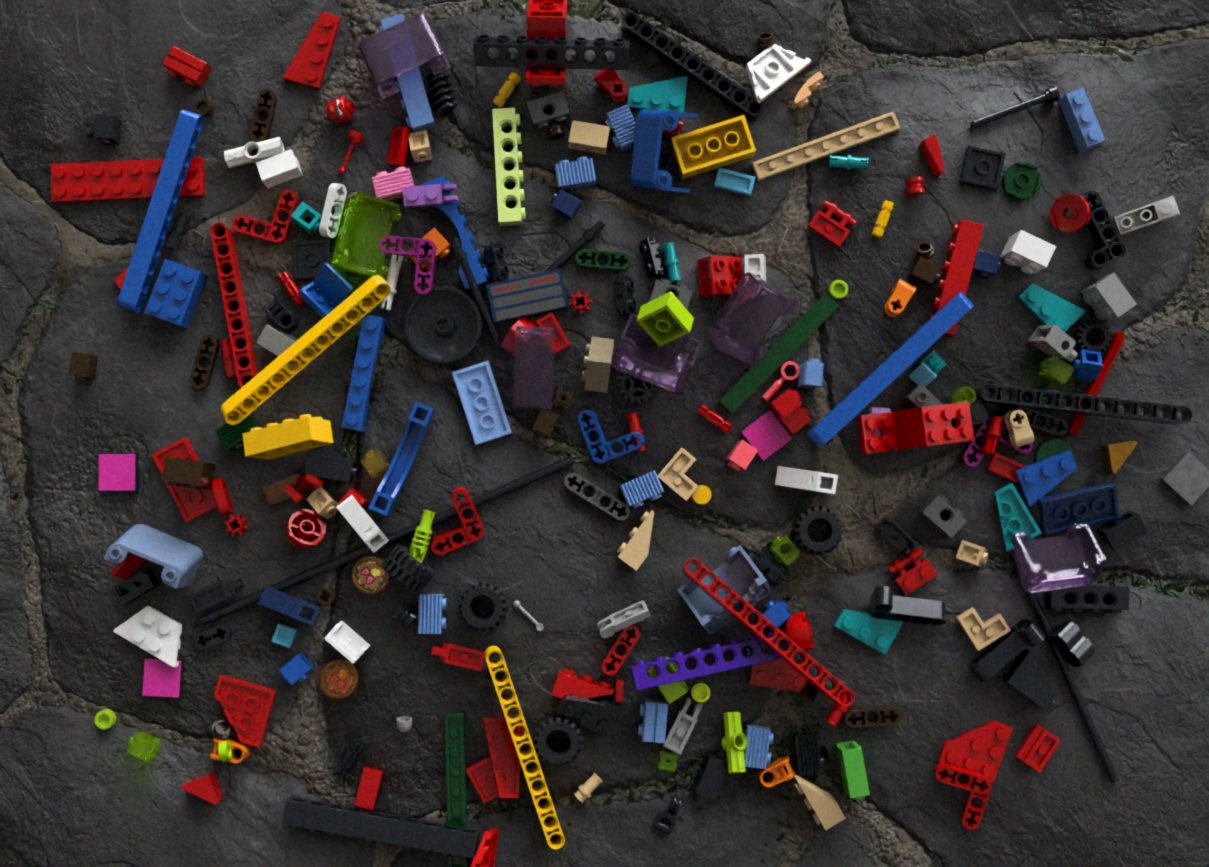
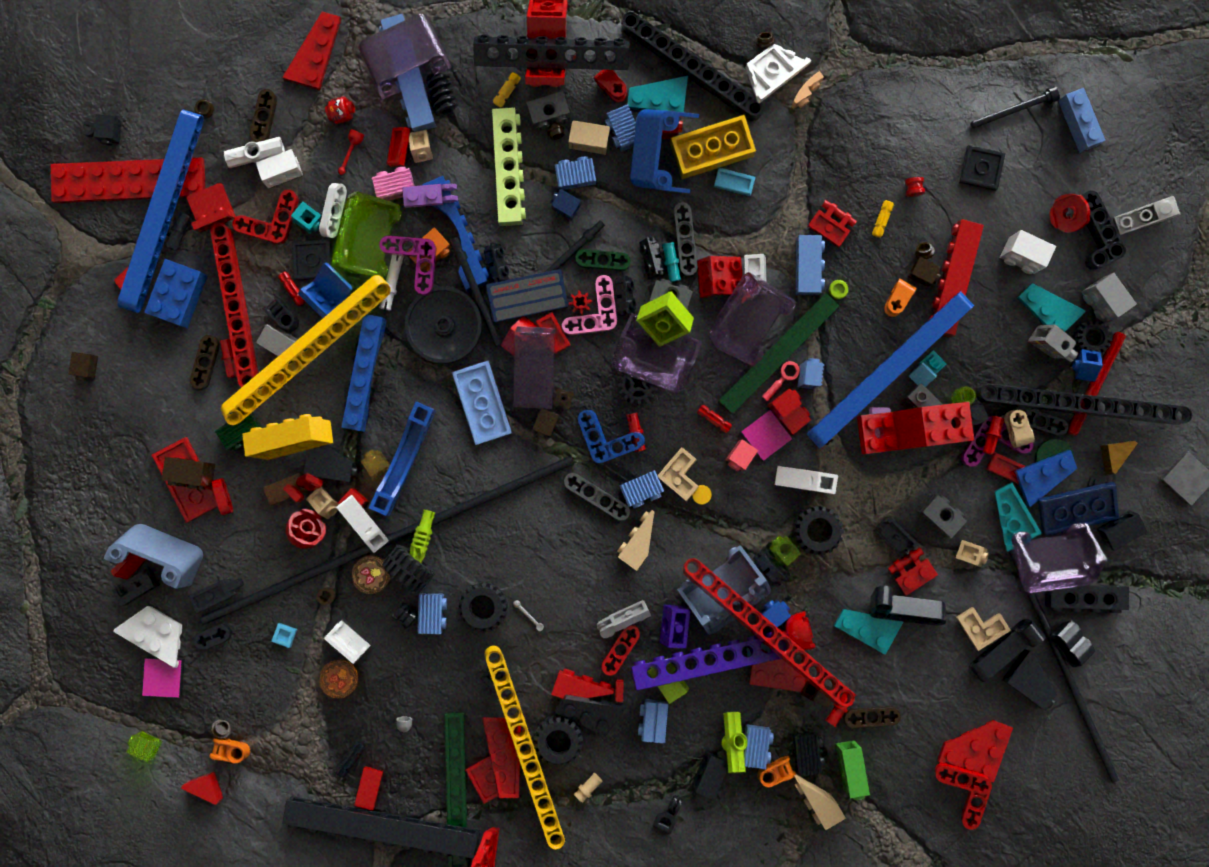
lime tile [94,709,116,730] -> none
dark pink tile [98,453,139,492] -> none
red brick [163,46,211,87] -> none
red plate [214,675,277,747] -> none
lime tile [218,741,232,762] -> none
red gear [224,513,250,537] -> none
dark blue slope [258,586,321,626] -> none
blue brick [279,653,313,685] -> none
red beam [431,487,484,555] -> none
red hinge [431,643,485,671] -> none
dark tan brick [582,336,614,393] -> none
clear neon green plate [658,751,678,772] -> none
light grey hinge [663,697,702,755] -> none
neon yellow plate [691,683,711,703] -> none
tan tile [751,111,900,181] -> none
teal pin [829,155,869,170] -> none
red slope [919,134,945,178] -> none
dark blue brick [972,250,1001,278] -> none
dark green tile [1002,162,1042,200] -> none
red plate [1014,723,1061,772] -> none
clear neon green brick [1039,356,1075,386] -> none
none -> red bracket [187,183,236,232]
none -> bright pink beam [562,275,617,335]
none -> dark purple brick [660,604,690,648]
none -> dark grey beam [674,202,697,277]
none -> medium blue brick [796,235,825,295]

